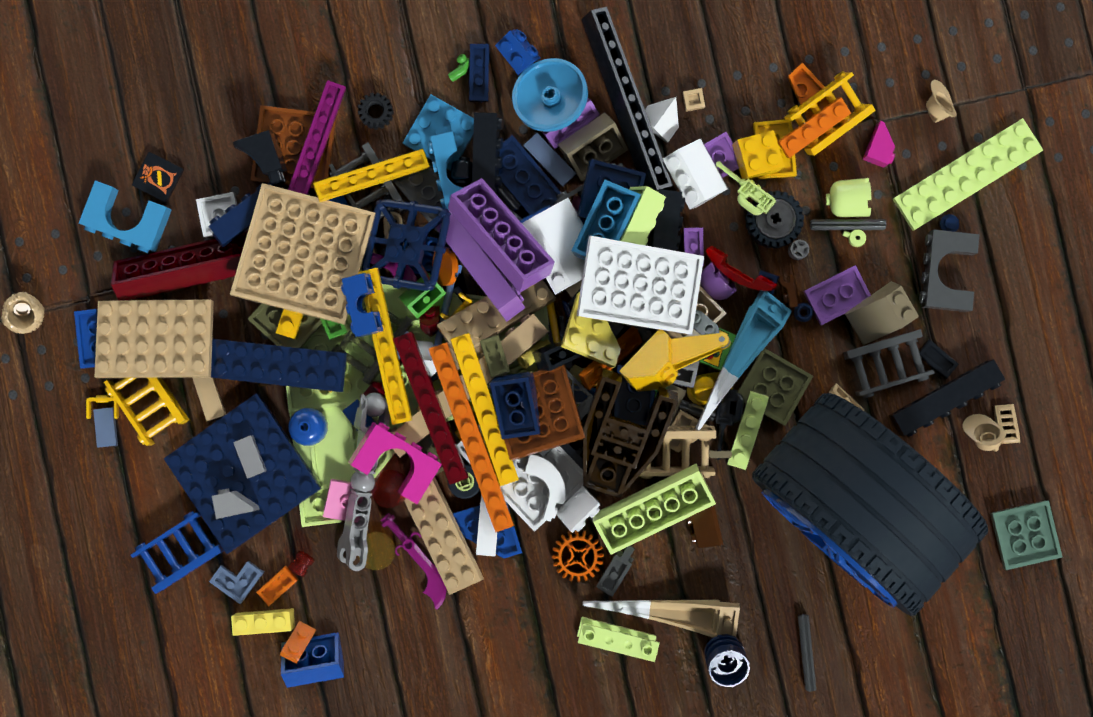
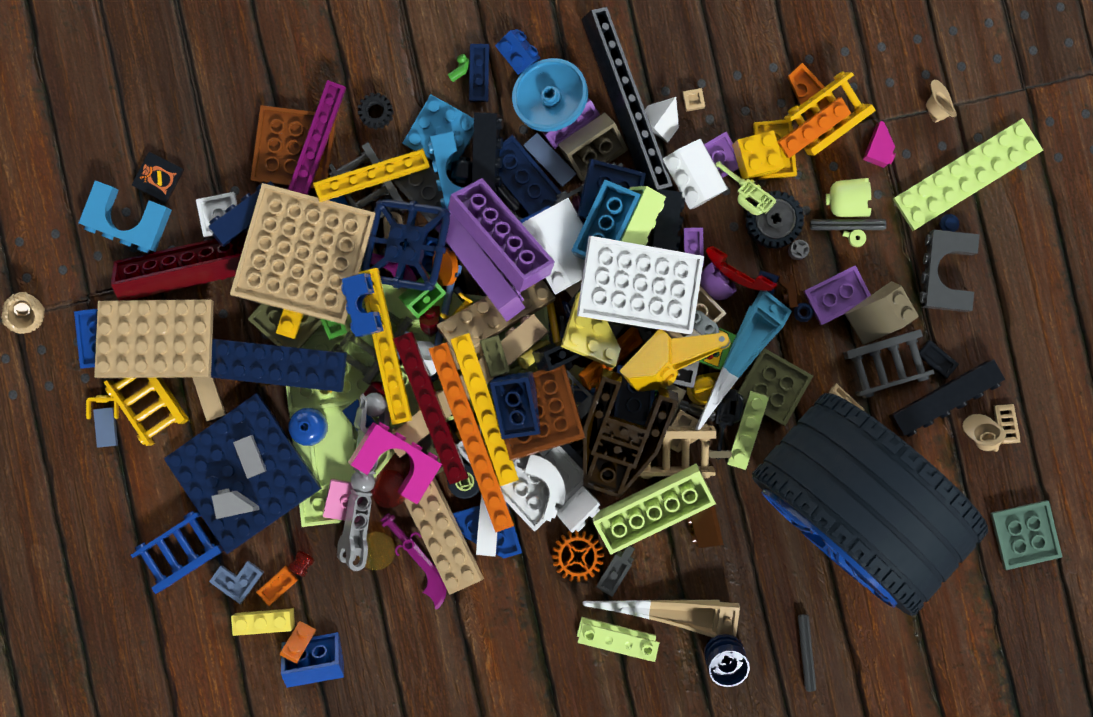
black hips [233,130,288,186] -> none

